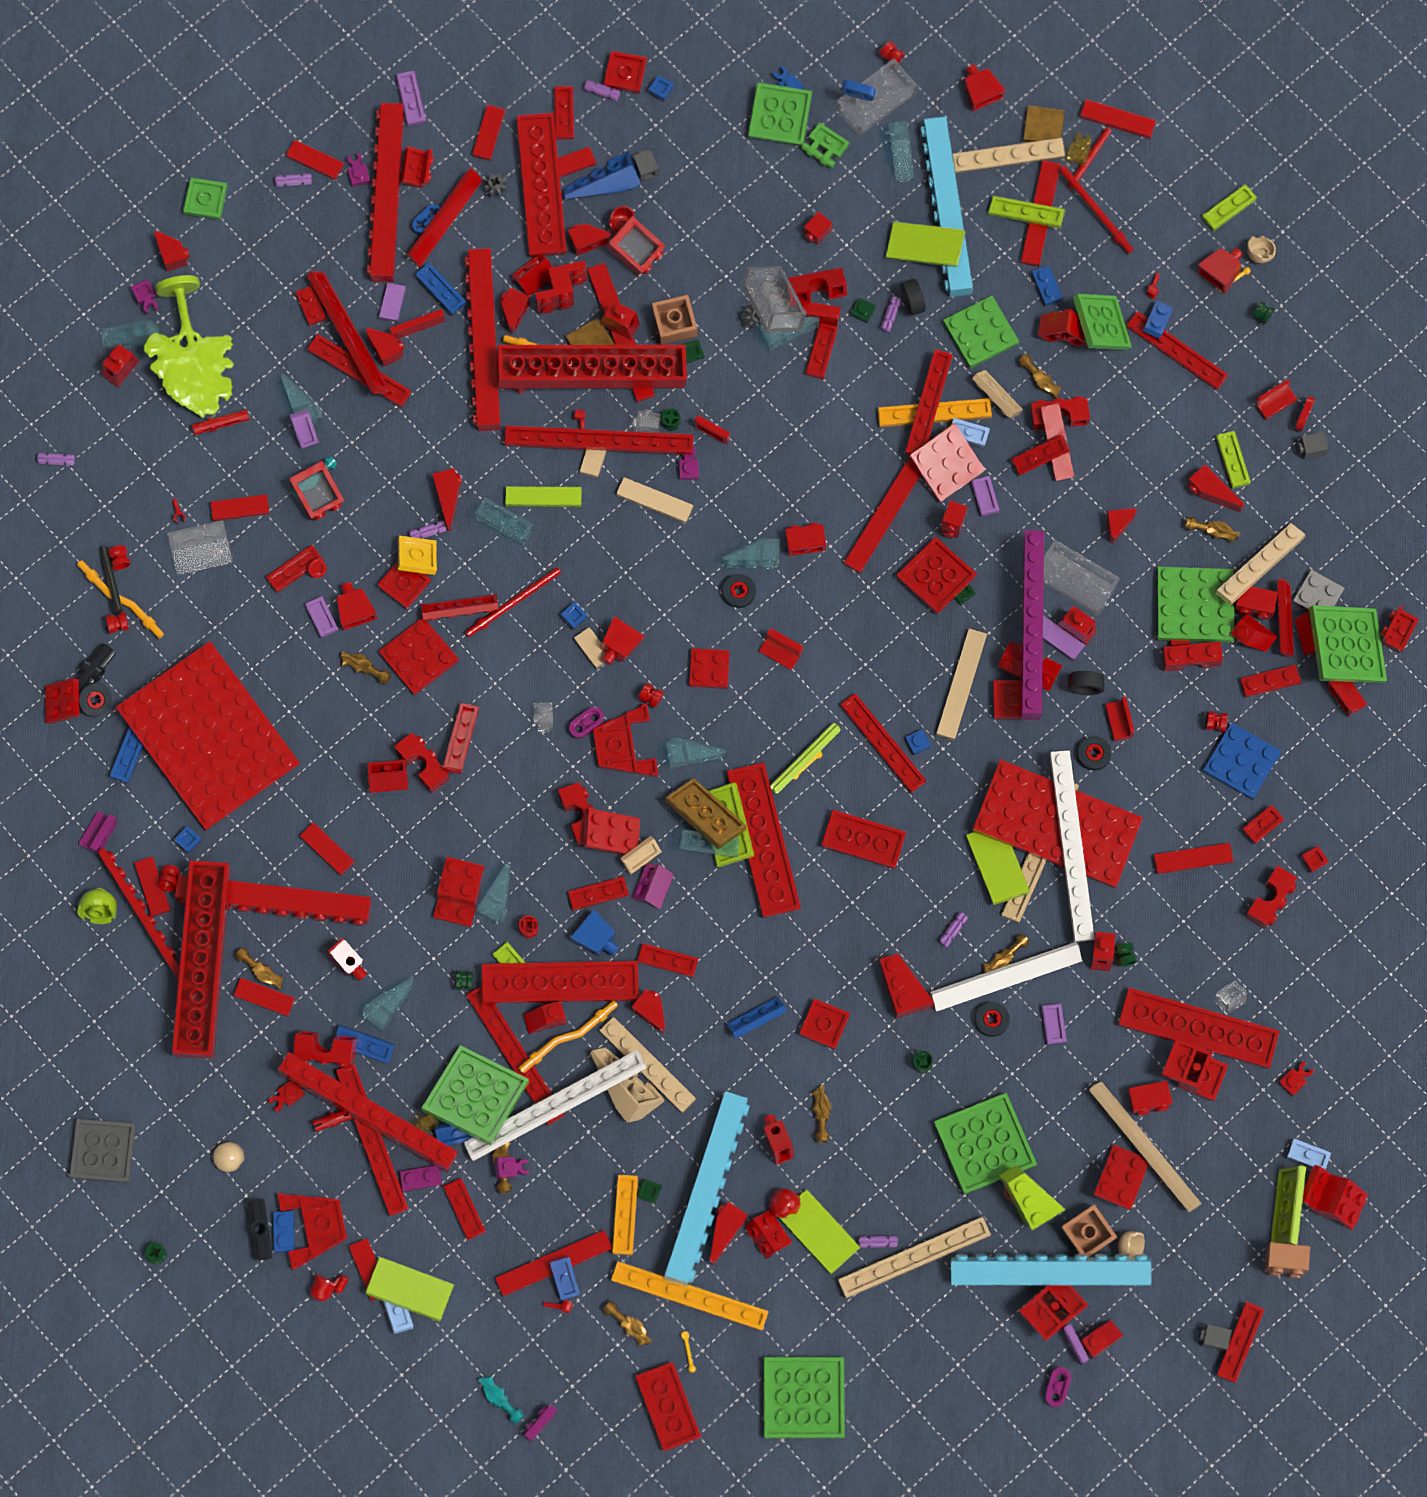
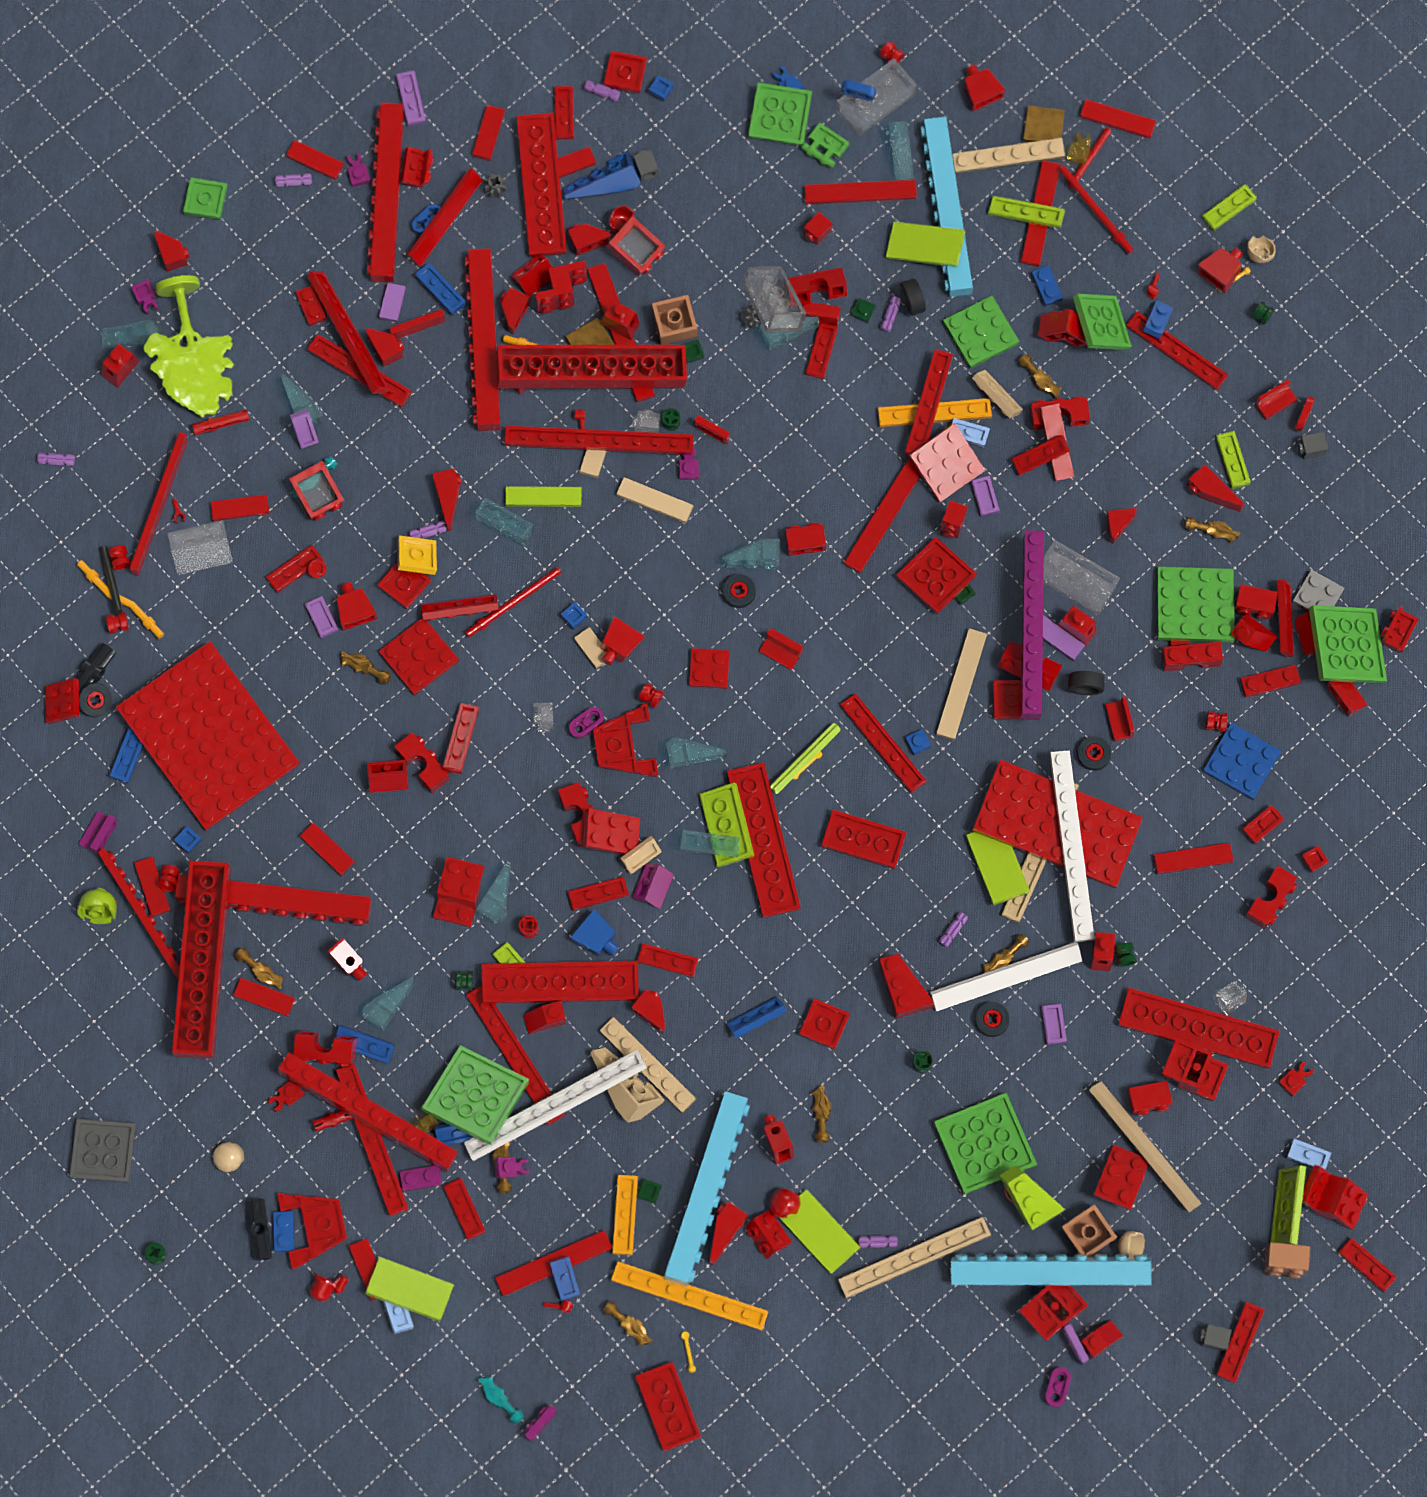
light orange bar [518,1001,618,1073] -> none
pearl gold tile [665,778,747,850] -> none
bright green plate [764,1357,845,1439] -> none
tan plate [1216,523,1305,605] -> none
none -> red tile [130,432,188,577]
none -> red tile [805,180,917,205]
none -> red tile [1338,1237,1397,1292]

